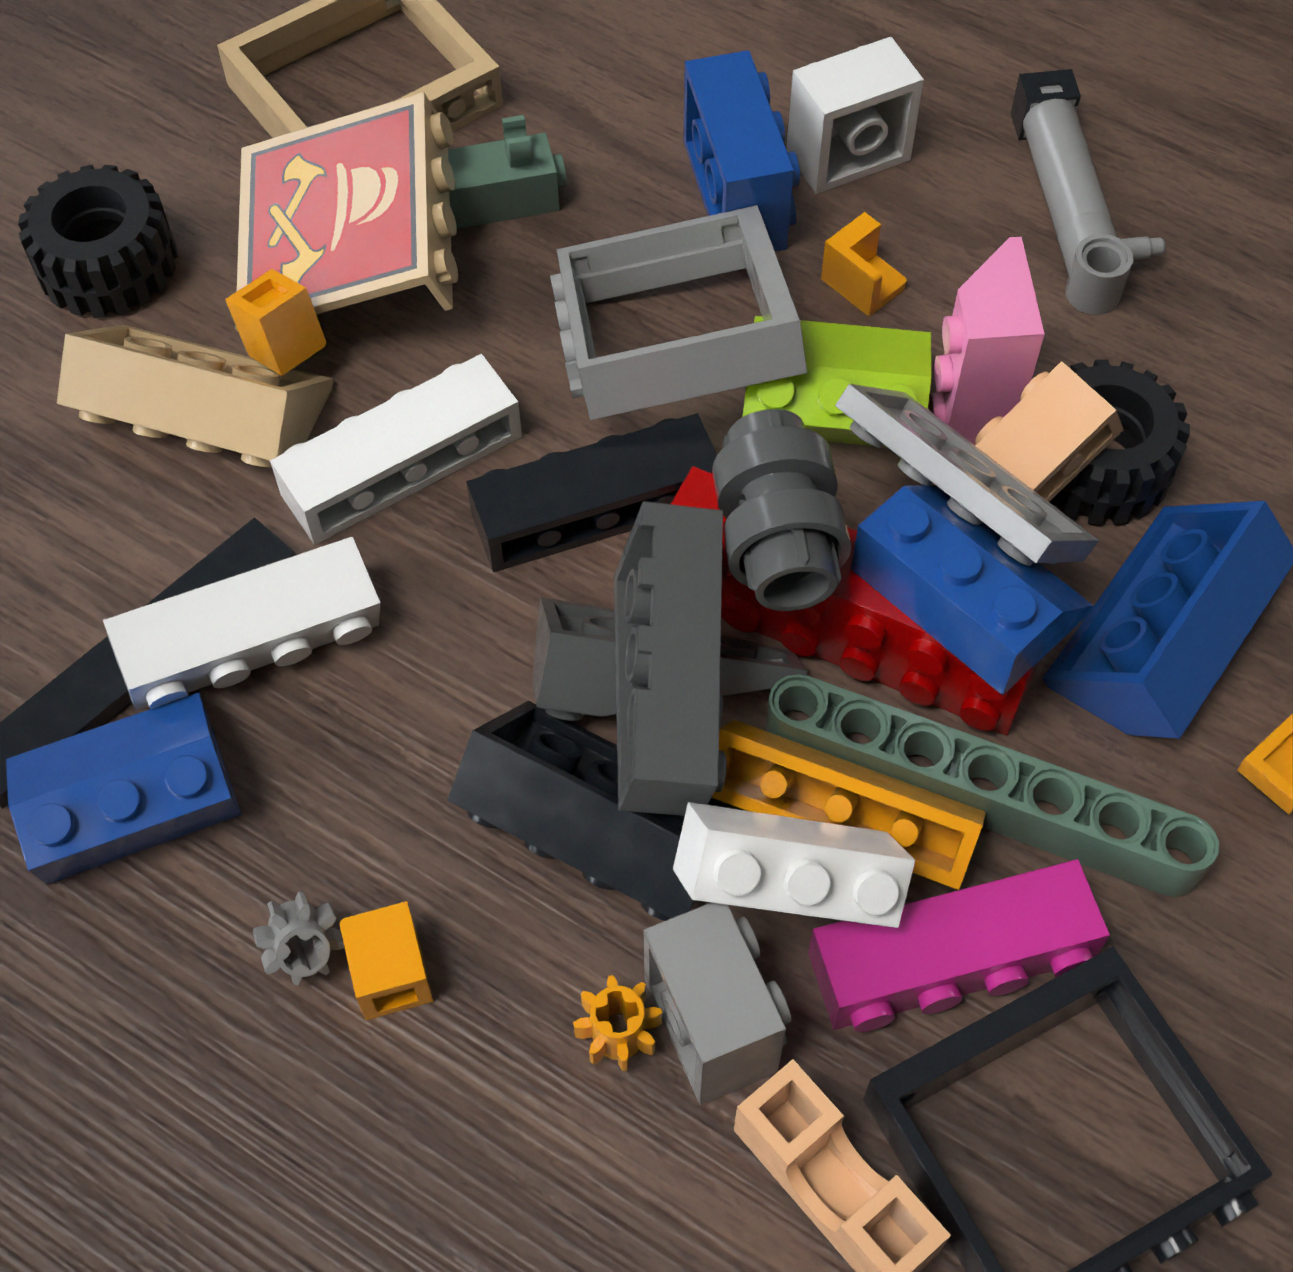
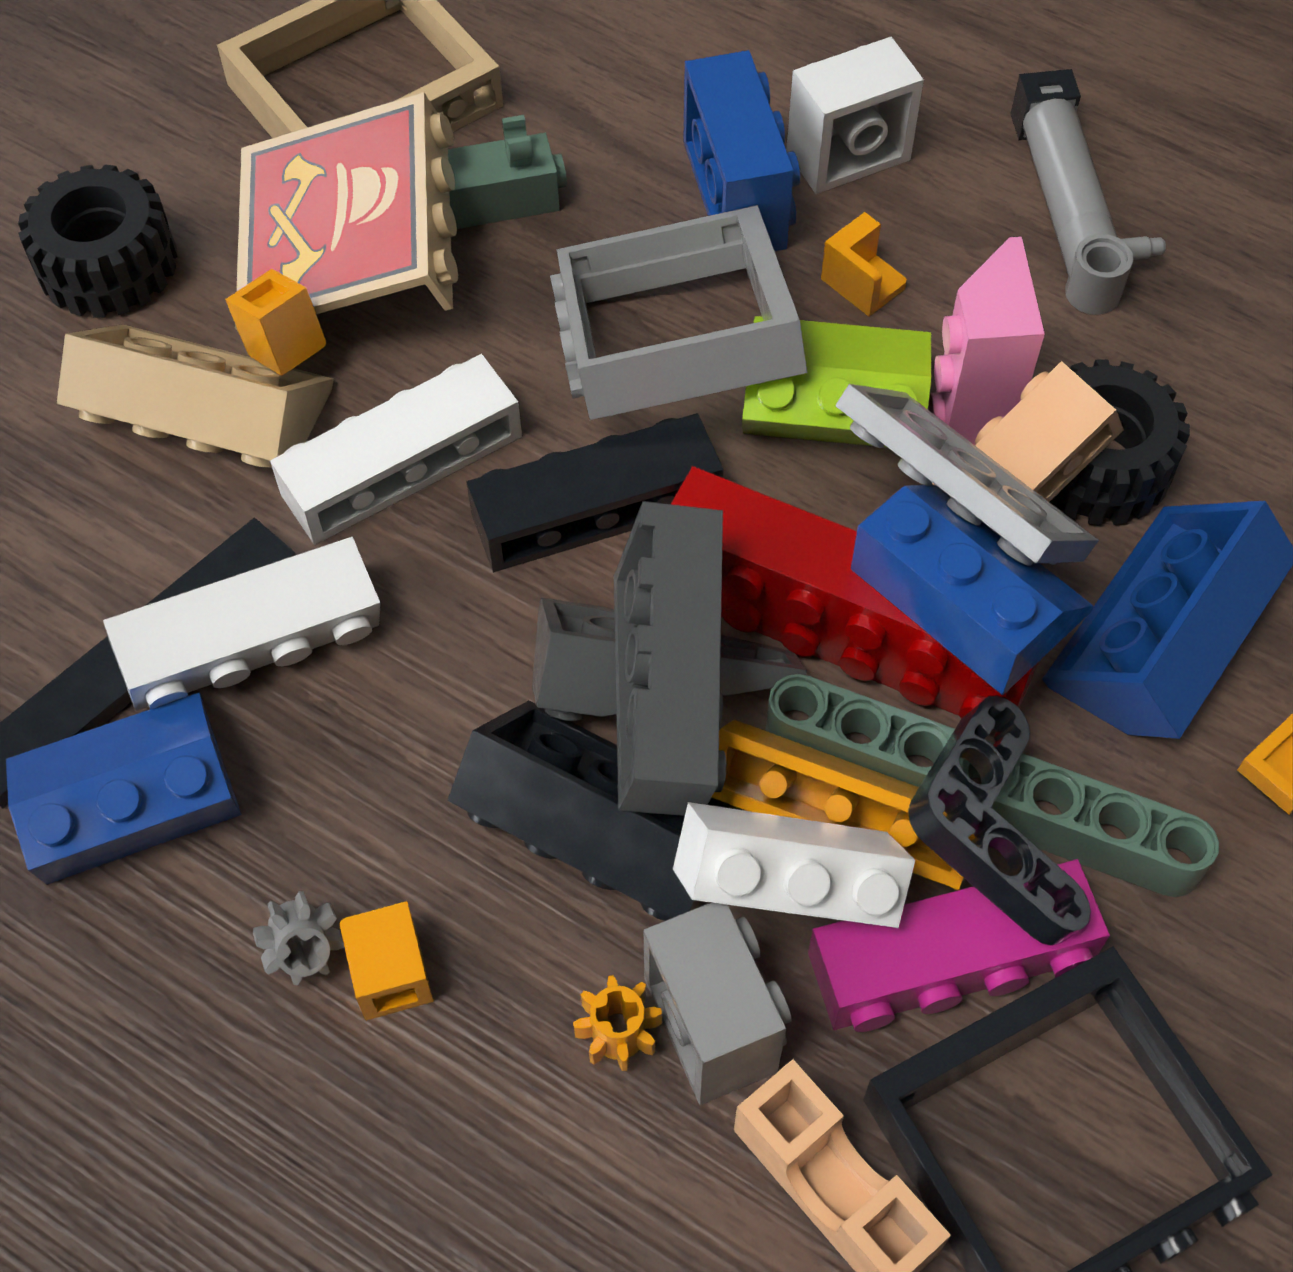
dark grey piece [712,409,851,611] -> none
none -> black beam [908,695,1091,945]

